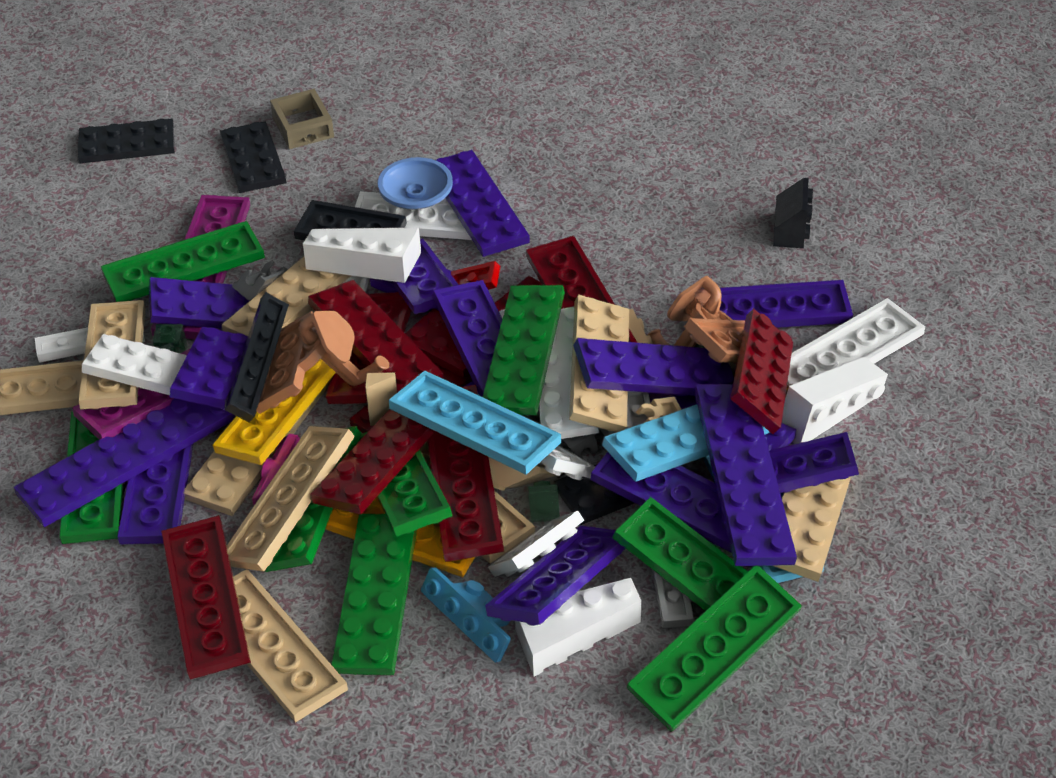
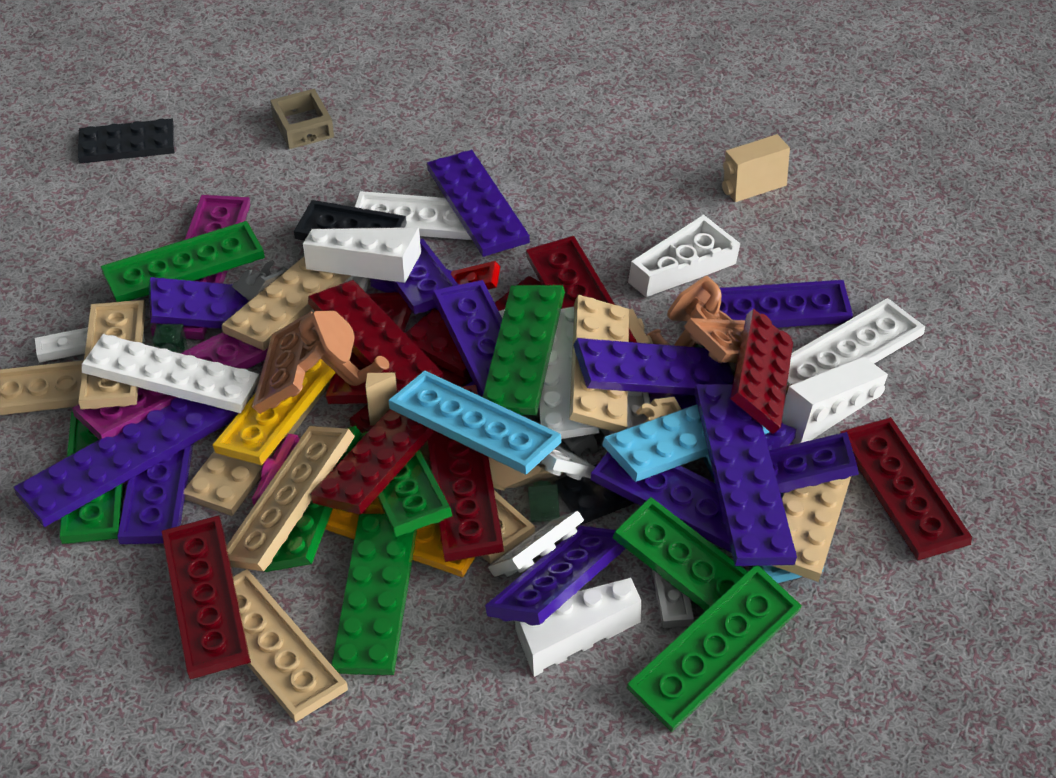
dark purple plate [170,326,248,409] -> none
black plate [220,121,287,193] -> none
black plate [225,292,289,423] -> none
medium blue dish [378,157,453,210] -> none
dark azure bracket [421,567,511,662] -> none
black slope [773,178,813,248] -> none
none -> white wedge [628,215,740,297]
none -> tan brick [722,134,790,202]
none -> dark red plate [840,417,972,561]

